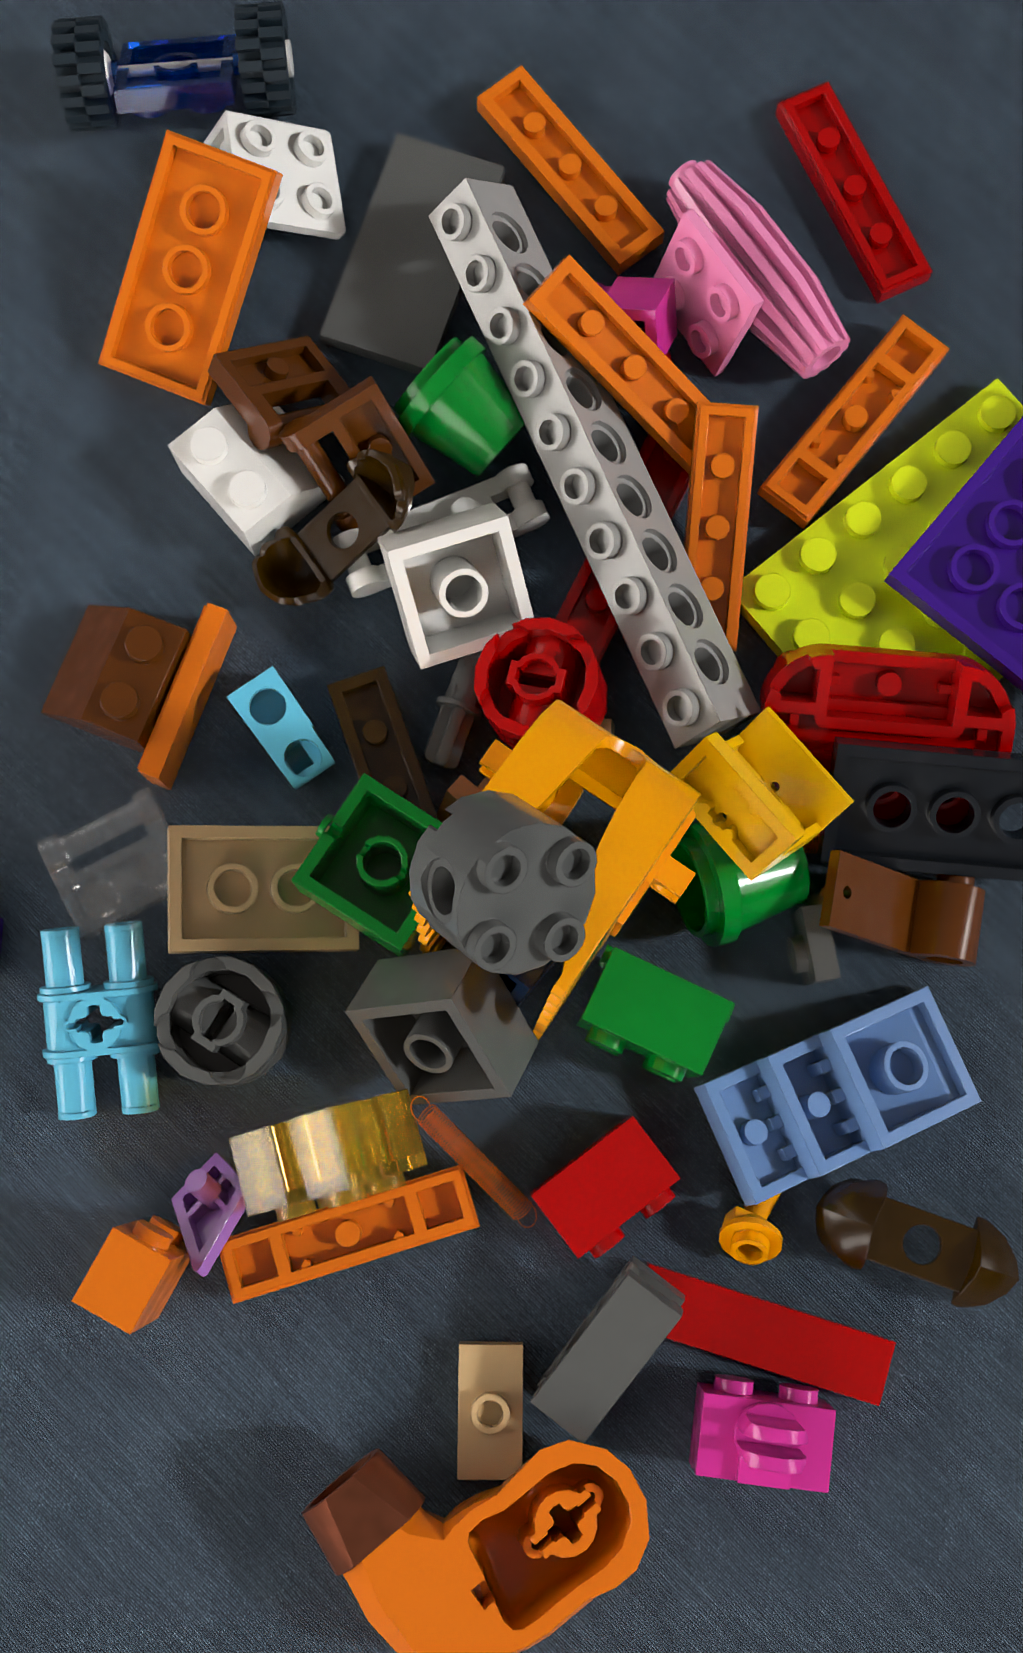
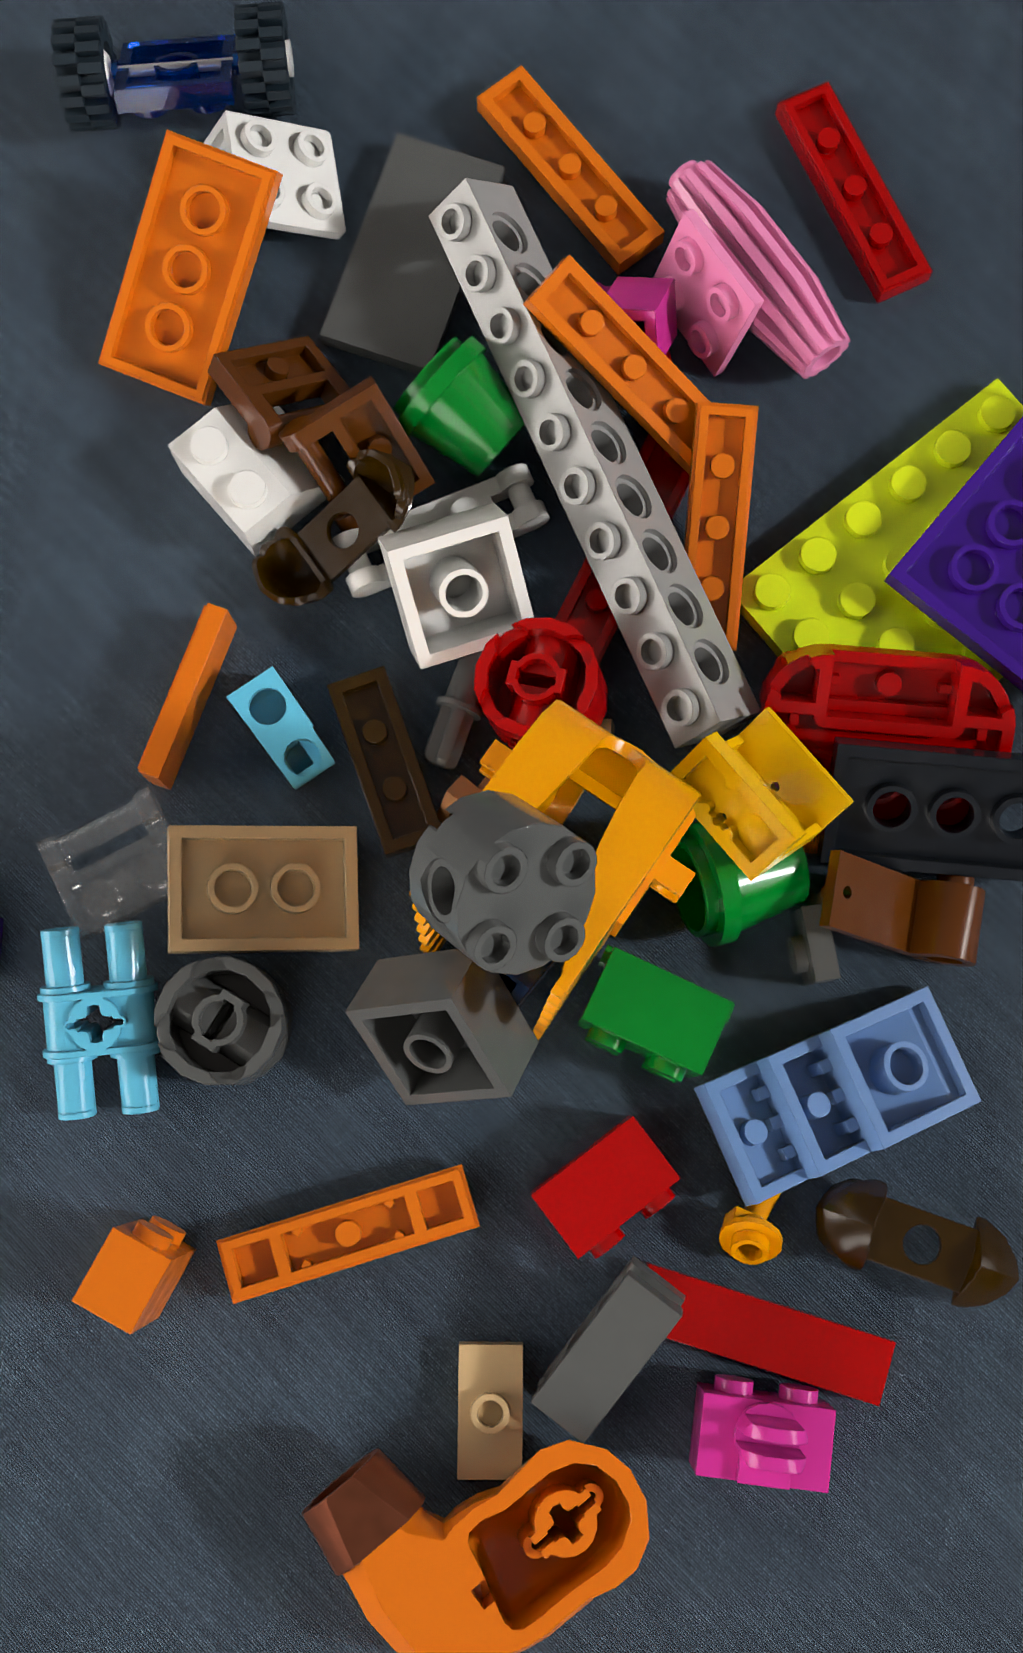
reddish brown slope [41,604,191,753] -> none
medium lavender piece [171,1152,256,1277] -> none
clear yellow brick [229,1089,428,1222] -> none
green brick [291,773,442,957] -> none
orange piece [410,1096,537,1228] -> none
orange plate [757,314,950,529] -> none

